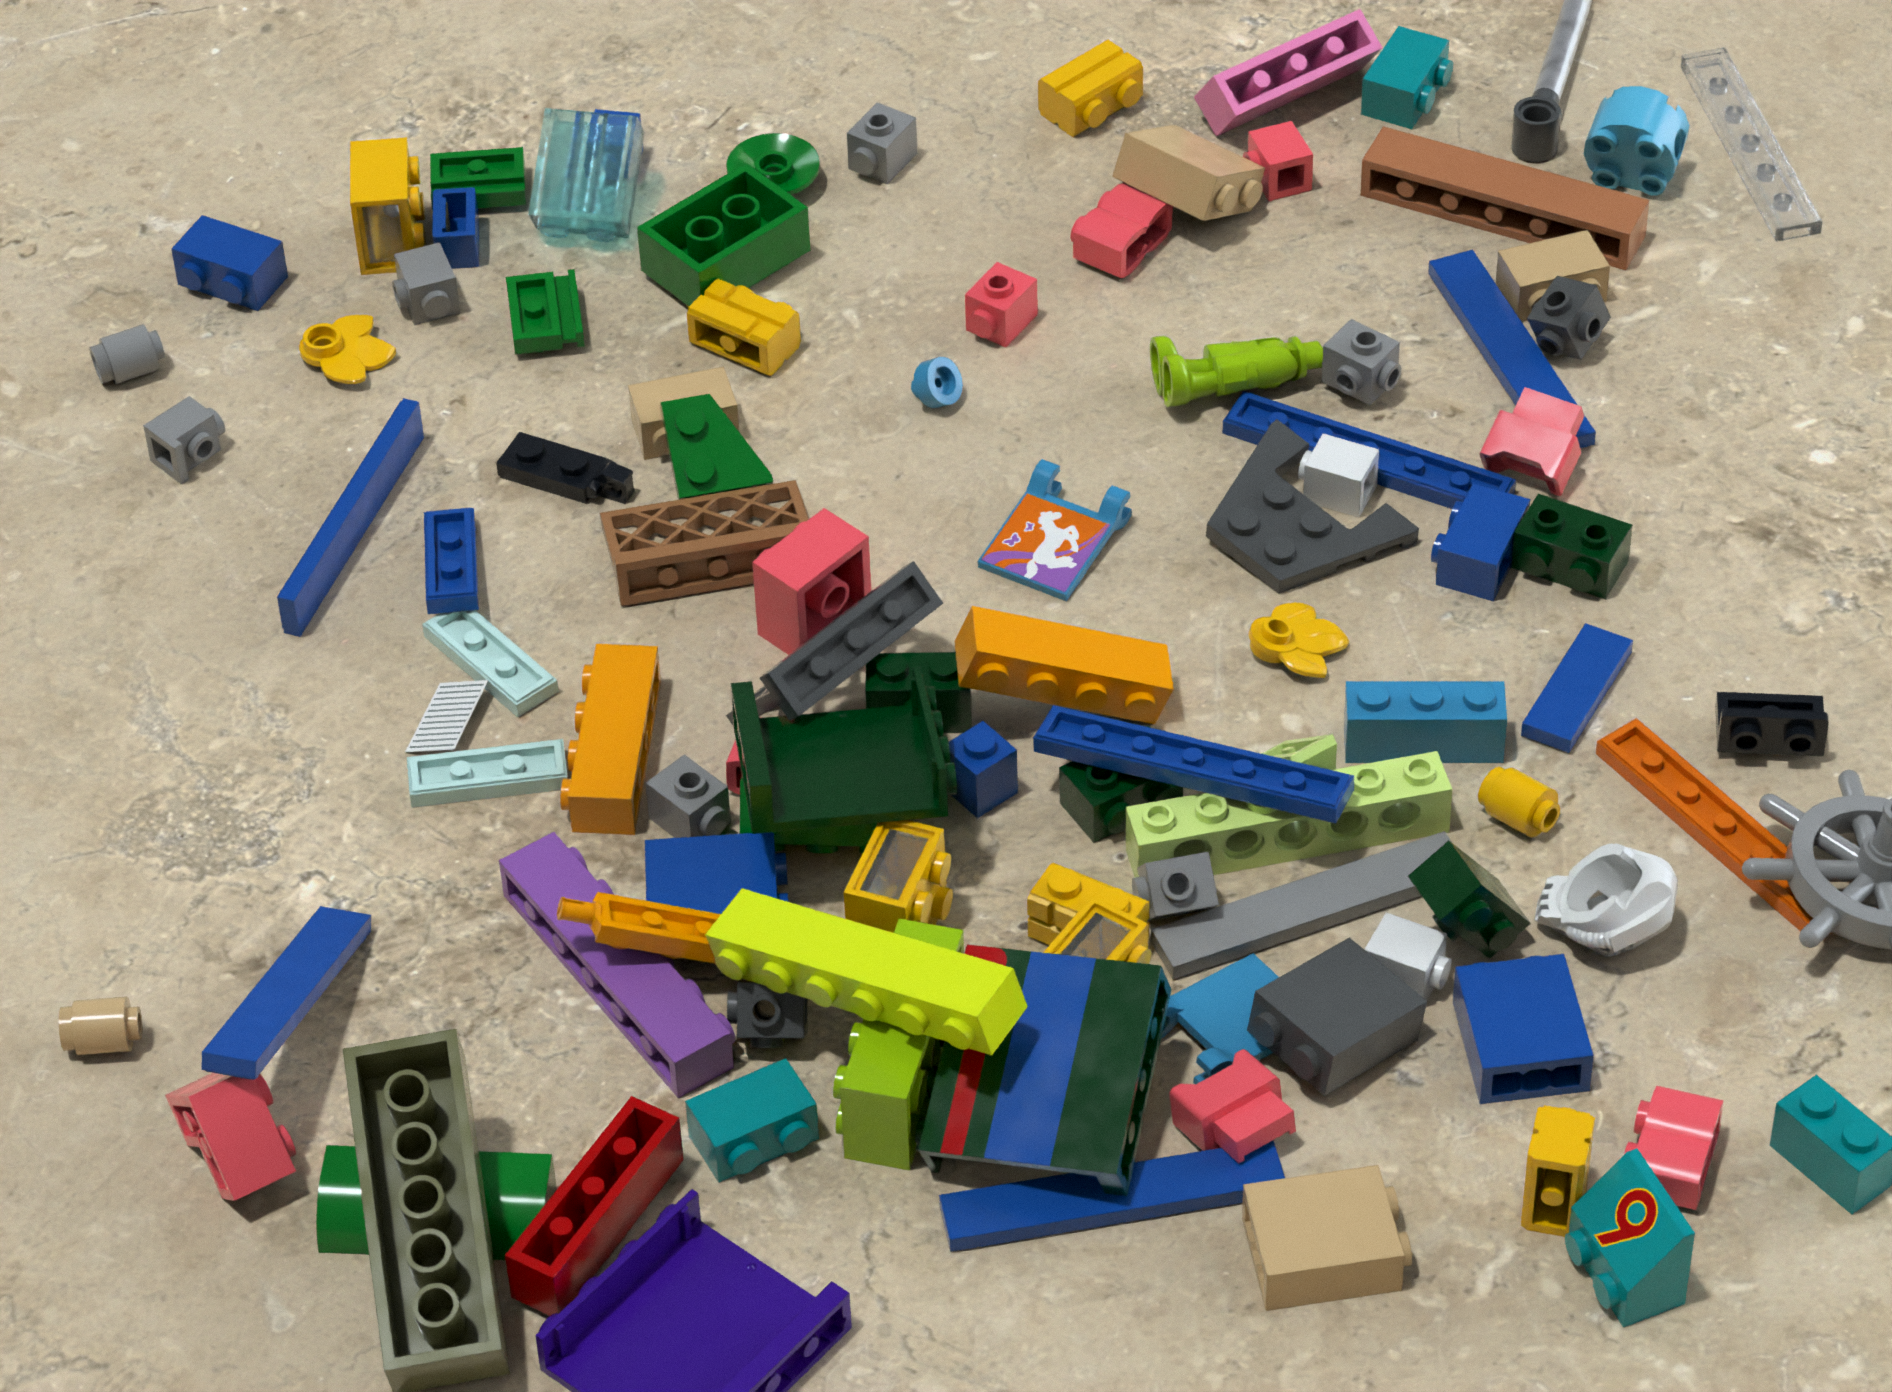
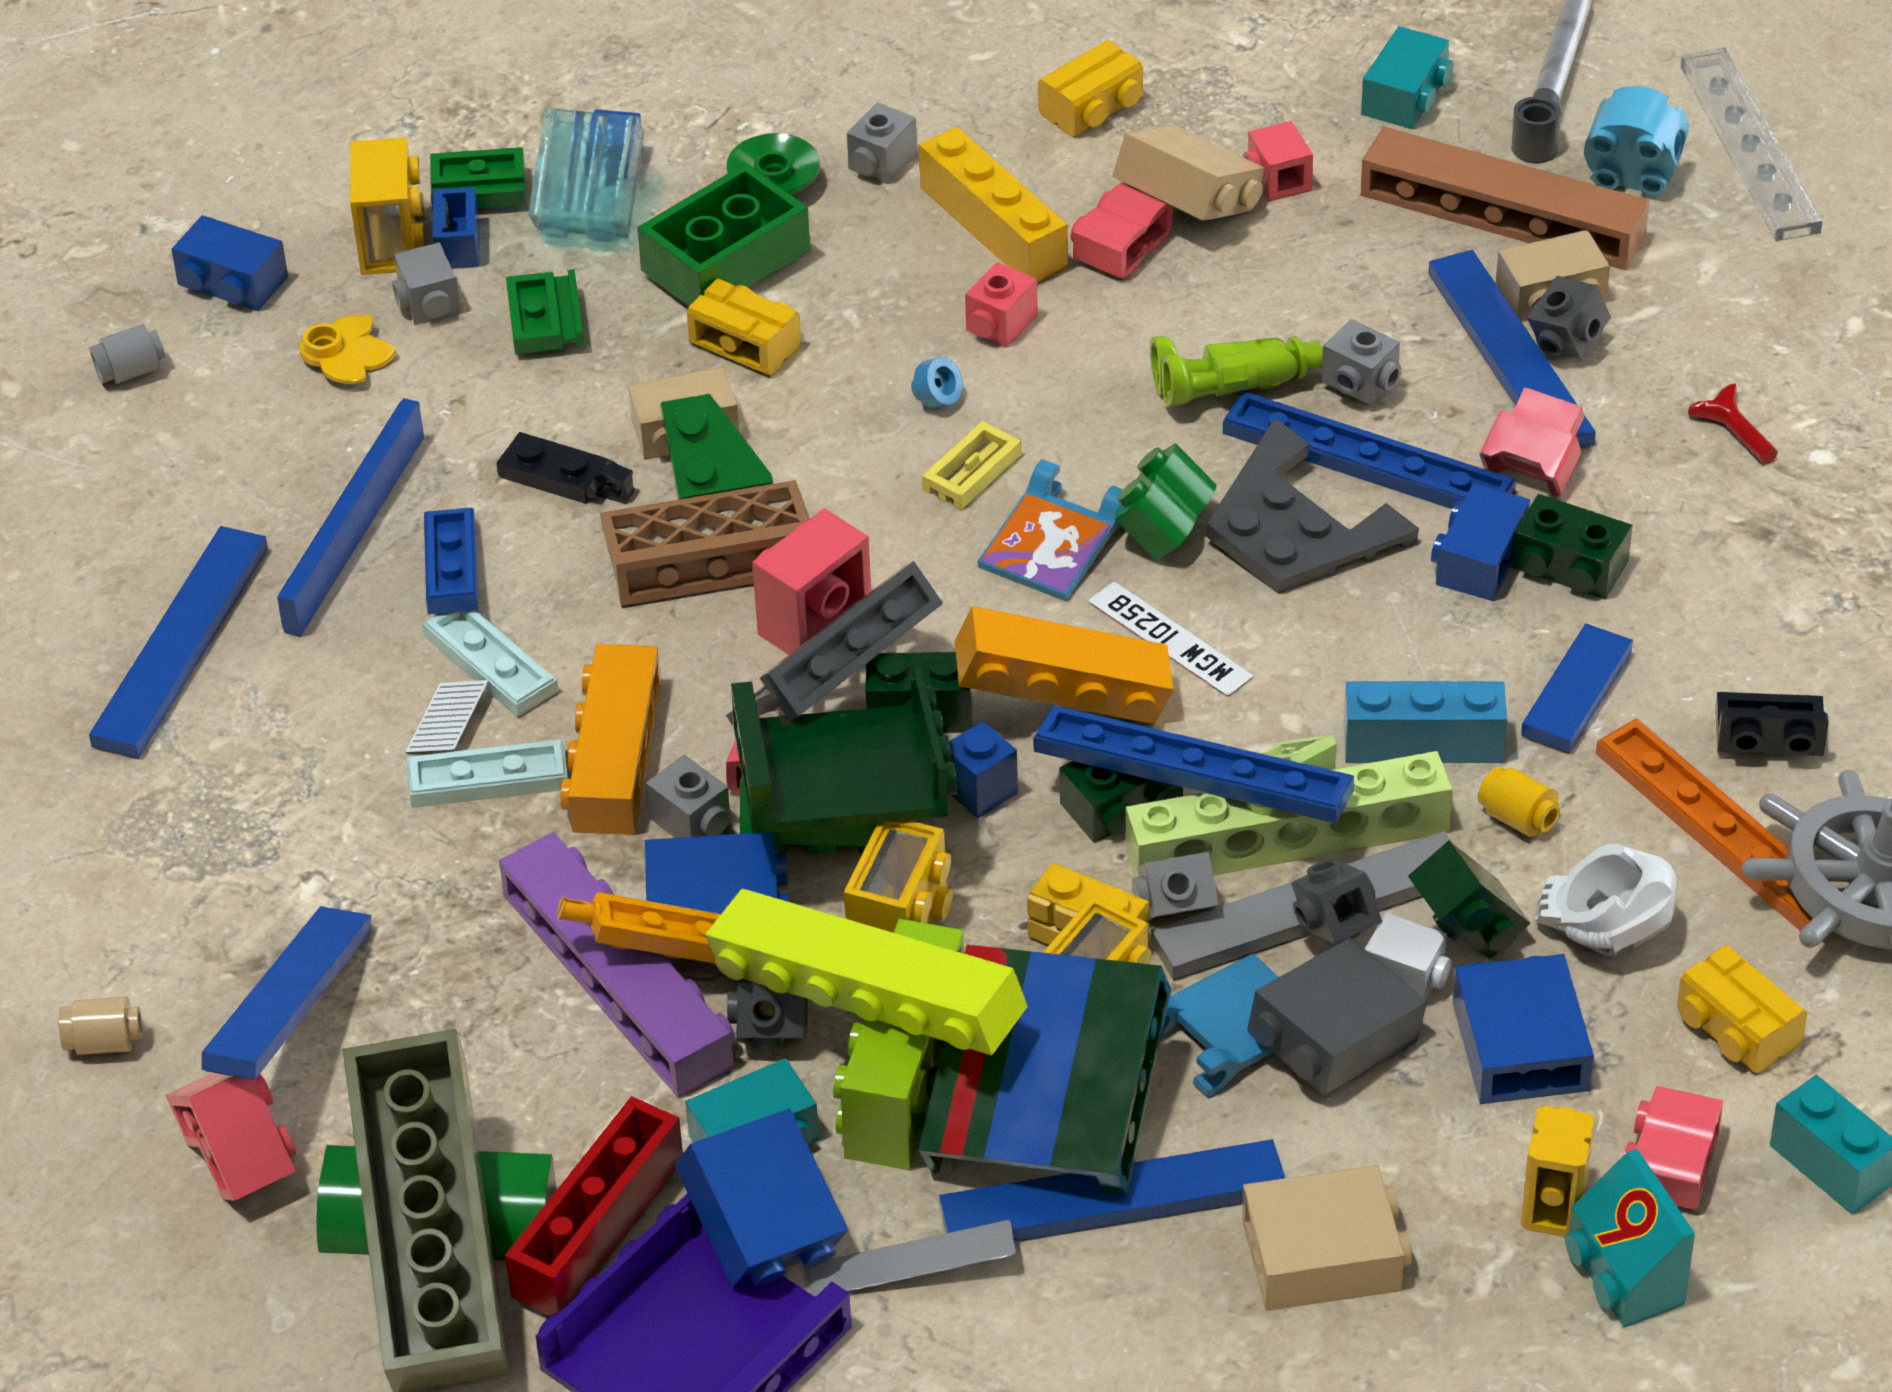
light grey brick [143,396,225,484] -> none
coral piece [1169,1049,1296,1163] -> none
bright pink brick [1194,9,1383,137] -> none
yellow plate [1248,602,1349,678] -> none
white brick [1298,434,1379,517] -> none
none -> blue tile [89,526,268,758]
none -> blue brick [674,1108,848,1288]
none -> light grey sticker [807,1220,1016,1297]
none -> yellow brick [918,126,1068,283]
none -> light yellow tile [922,421,1022,510]
none -> white sticker [1089,582,1253,696]
none -> green brick [1114,443,1217,560]
none -> dark grey brick [1291,859,1382,944]
none -> yellow brick [1677,944,1807,1074]
none -> red piece [1688,383,1778,464]

